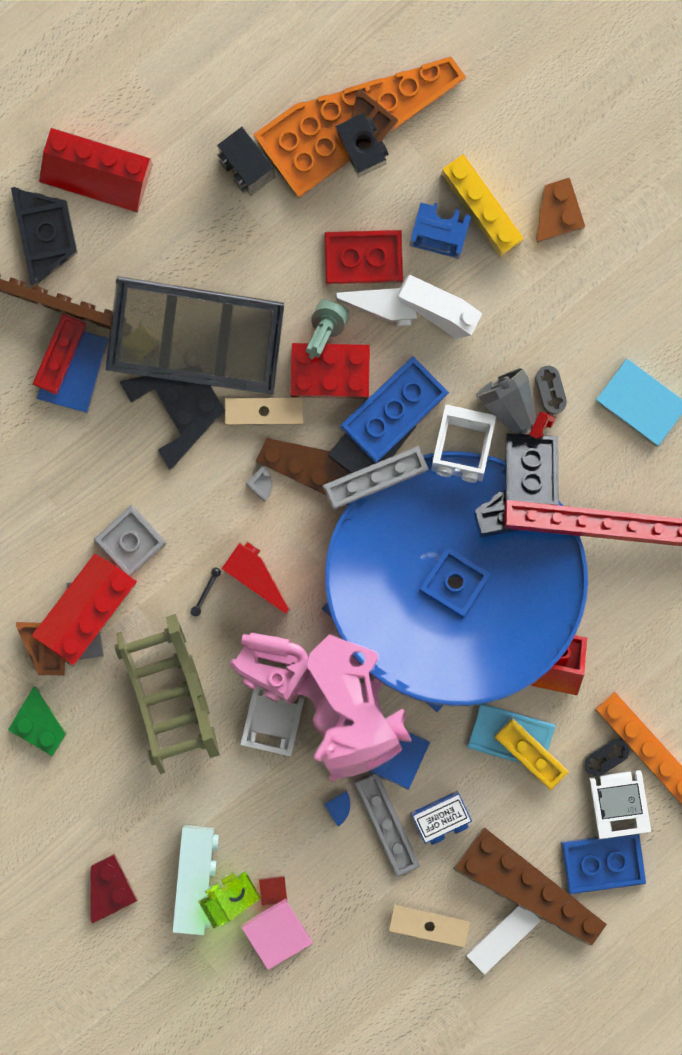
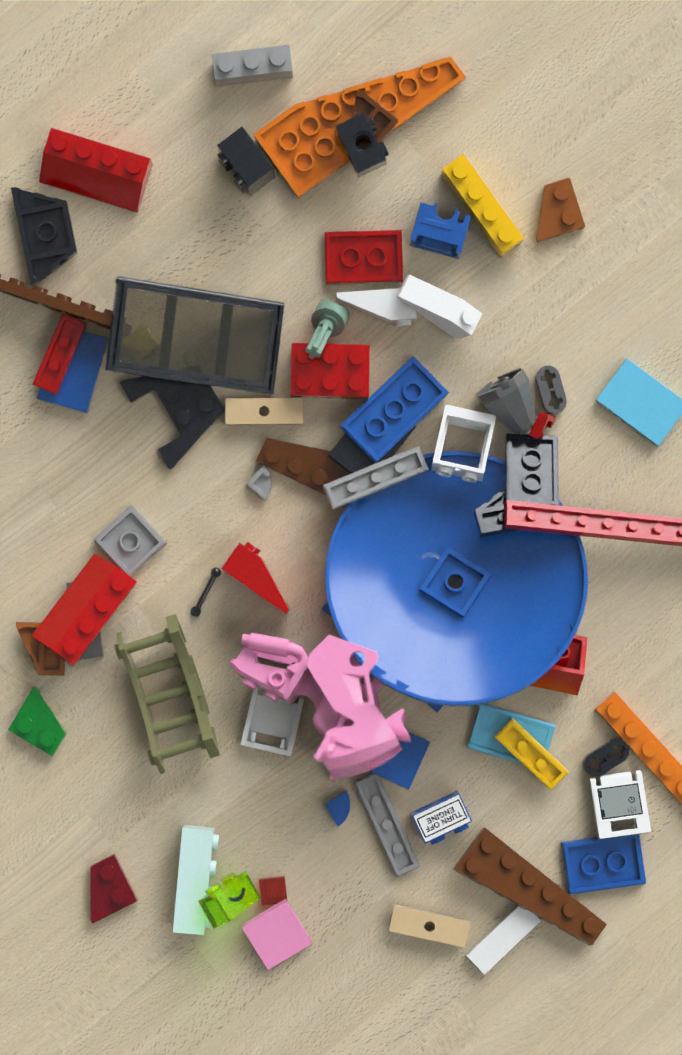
none -> light grey brick [212,45,293,87]

